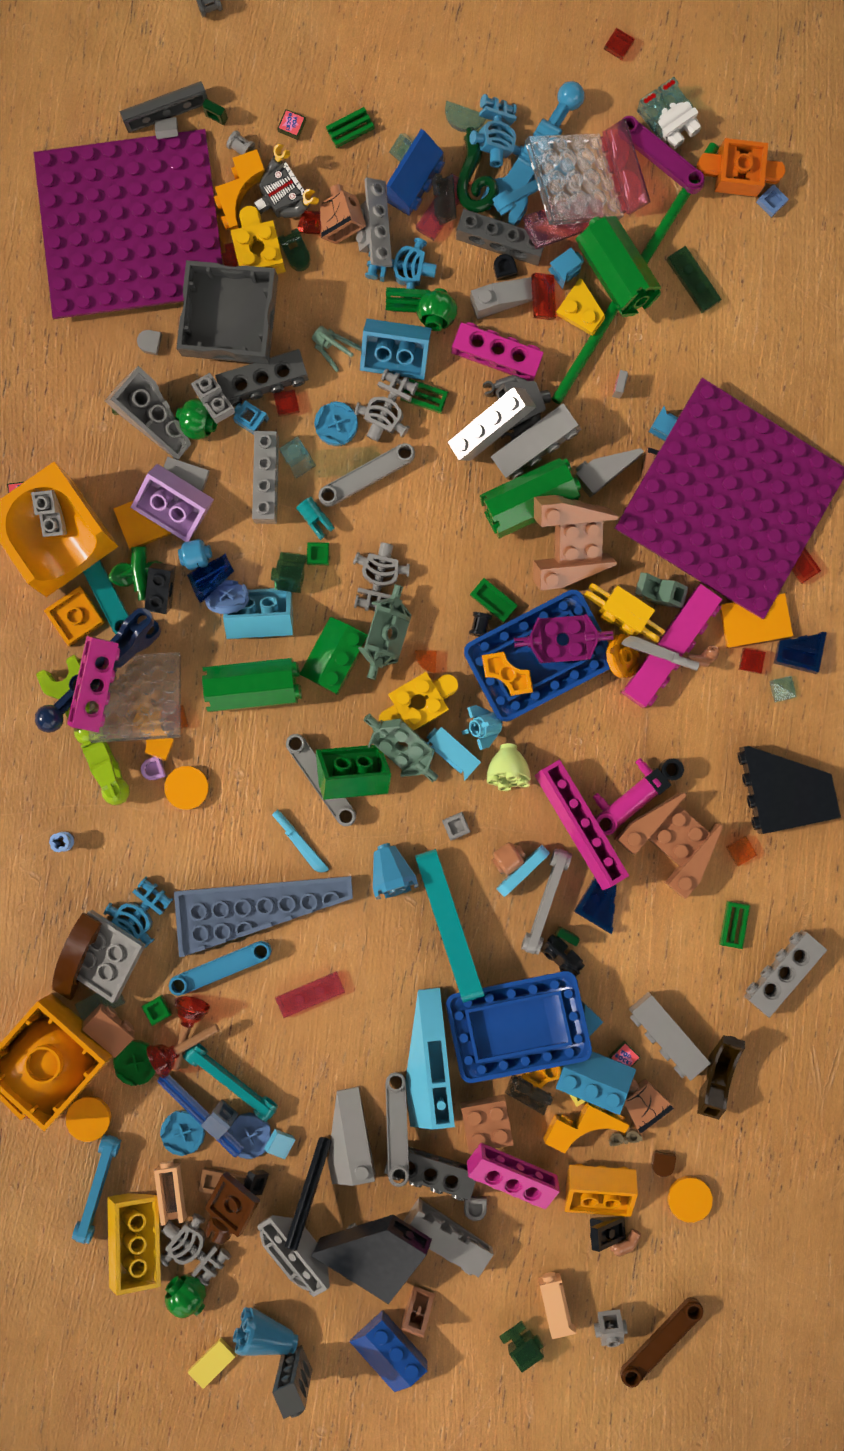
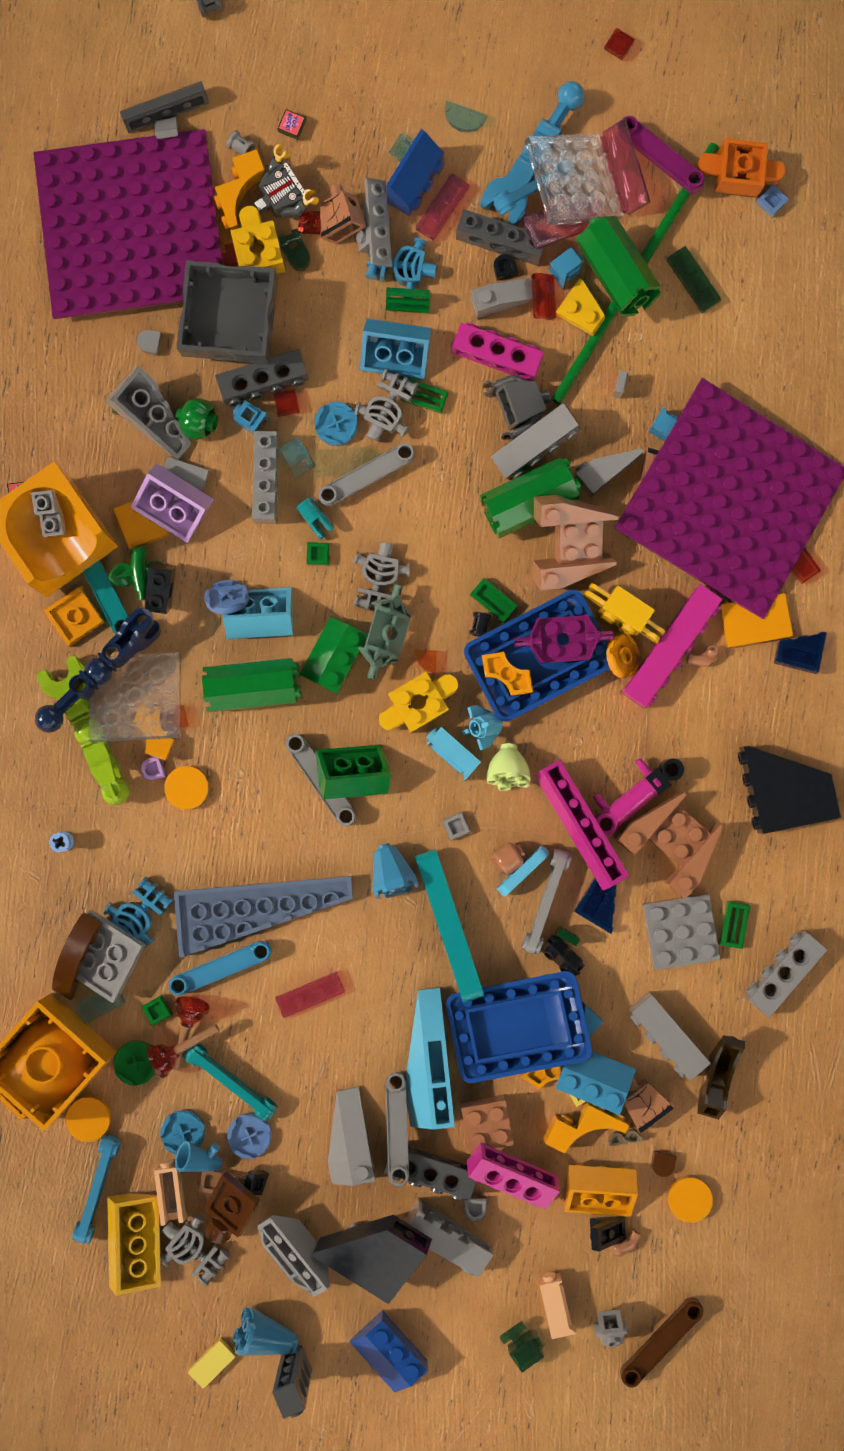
dark pink brick [67,636,120,732] -> none
nougat brick [82,1002,134,1058] -> none
blue axle [157,1072,244,1158] -> none
green plant [165,1274,206,1318] -> none
dark azure head [178,539,212,570] -> none
clear blue wing [187,554,234,603] -> none
light grey slope [191,373,235,424] -> none
sand blue slope [201,1099,239,1140] -> none
dark green tile [202,99,228,125] -> none
medium azure tile [264,1129,296,1159] -> none
clear green brick [271,552,307,593] -> none
medium azure piece [272,809,329,872] -> none
black axle [285,1137,331,1251] -> none
sand green plant [312,326,362,372] -> none
green tile [326,107,375,149] -> none
sand green plate [363,714,438,782] -> none
nougat slope [402,1286,435,1338] -> none
green plant [416,288,458,331] -> none
clear smoke hinge [432,174,457,225] -> none
brick [448,387,536,461] -> none
dark green plant [457,127,499,213] -> none
dark azure piece [470,94,524,168] -> none
clear smoke hinge [505,1075,554,1115] -> none
tile [609,1041,641,1067] -> none
light grey piece [621,636,700,671] -> none
sand green brick [635,573,688,608] -> none
hips [637,77,701,149] -> none
clear orange tile [726,836,757,866] -> none
clear red tile [738,648,766,674] -> none
clear light blue slope [769,676,797,702] -> none
none -> dark azure piece [175,1141,222,1172]
none -> light grey plate [642,893,720,970]

